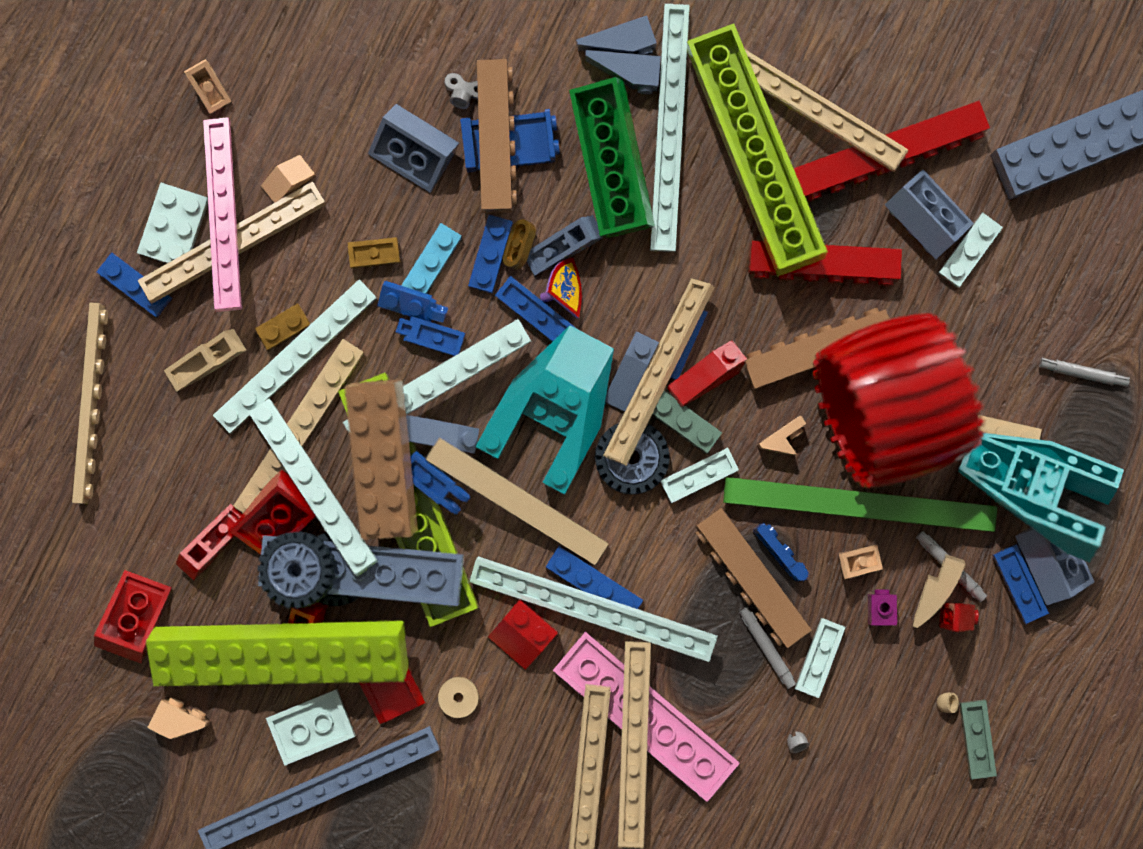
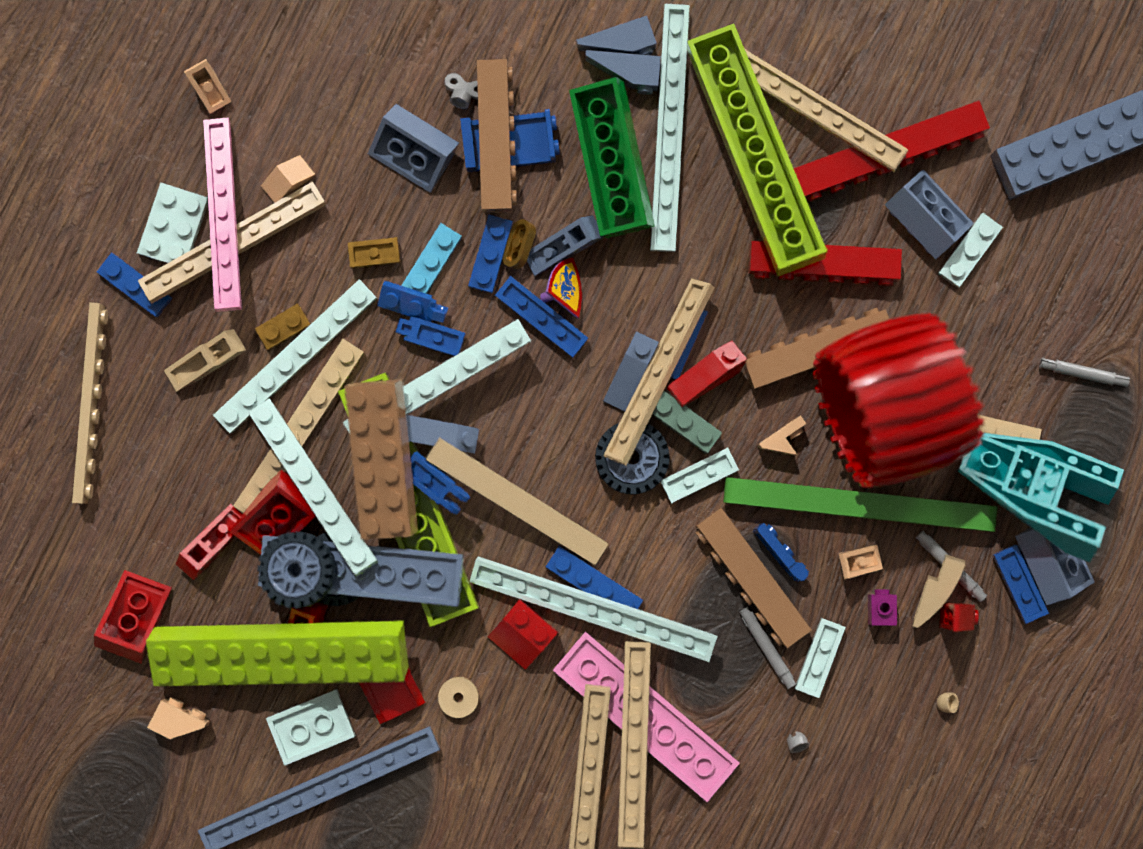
teal wedge [476,326,614,494] -> none
sand green plate [959,700,997,779] -> none

